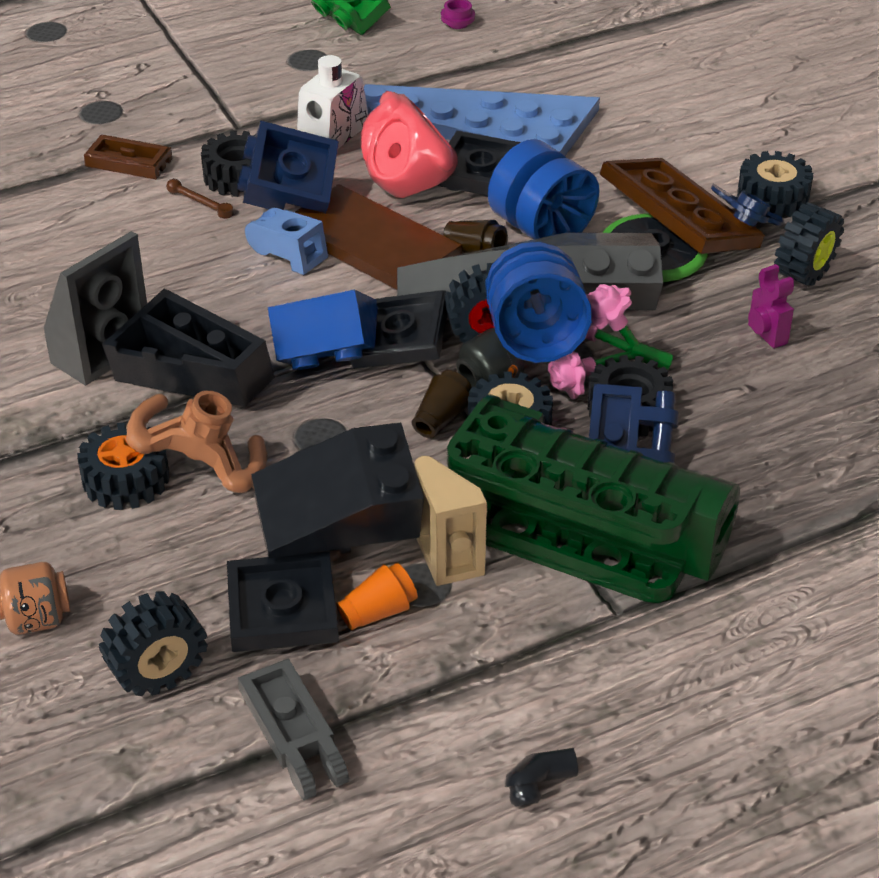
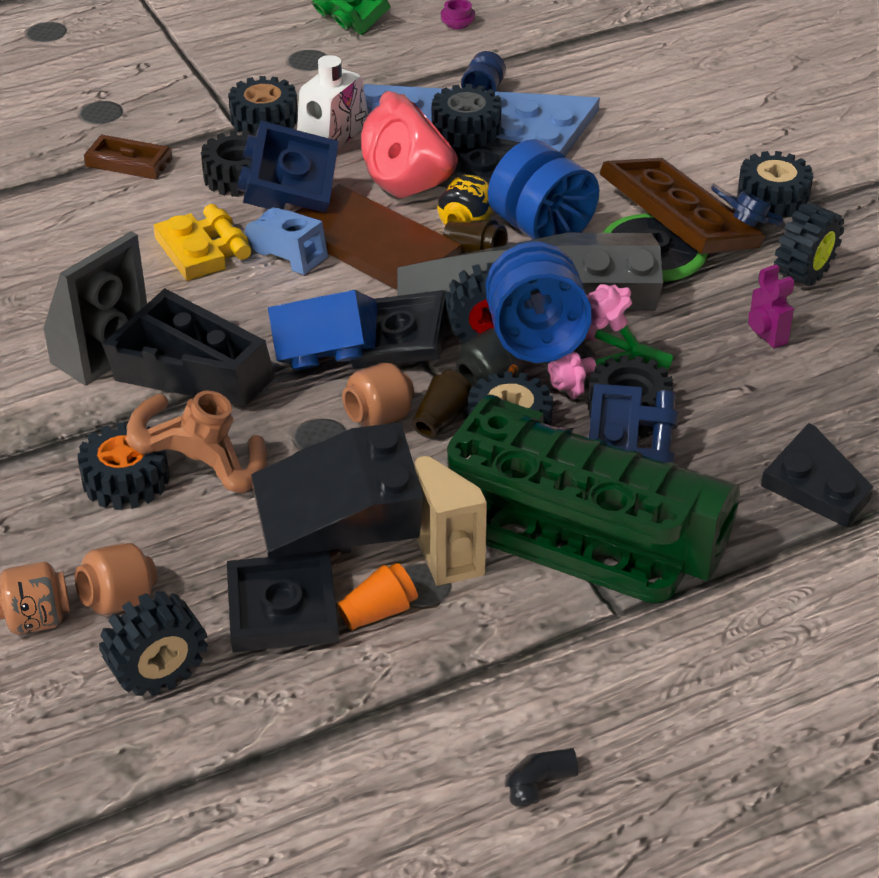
reddish brown hinge [166,178,234,219] -> none
dark grey hinge [238,659,350,801] -> none
none -> nougat head [75,543,157,615]
none -> yellow plate [153,204,251,281]
none -> black wheel [228,76,298,135]
none -> nougat head [342,363,414,427]
none -> black wheel [432,84,502,148]
none -> head [437,175,494,226]
none -> dark blue wheel [461,51,506,91]
none -> black wing [761,423,873,528]

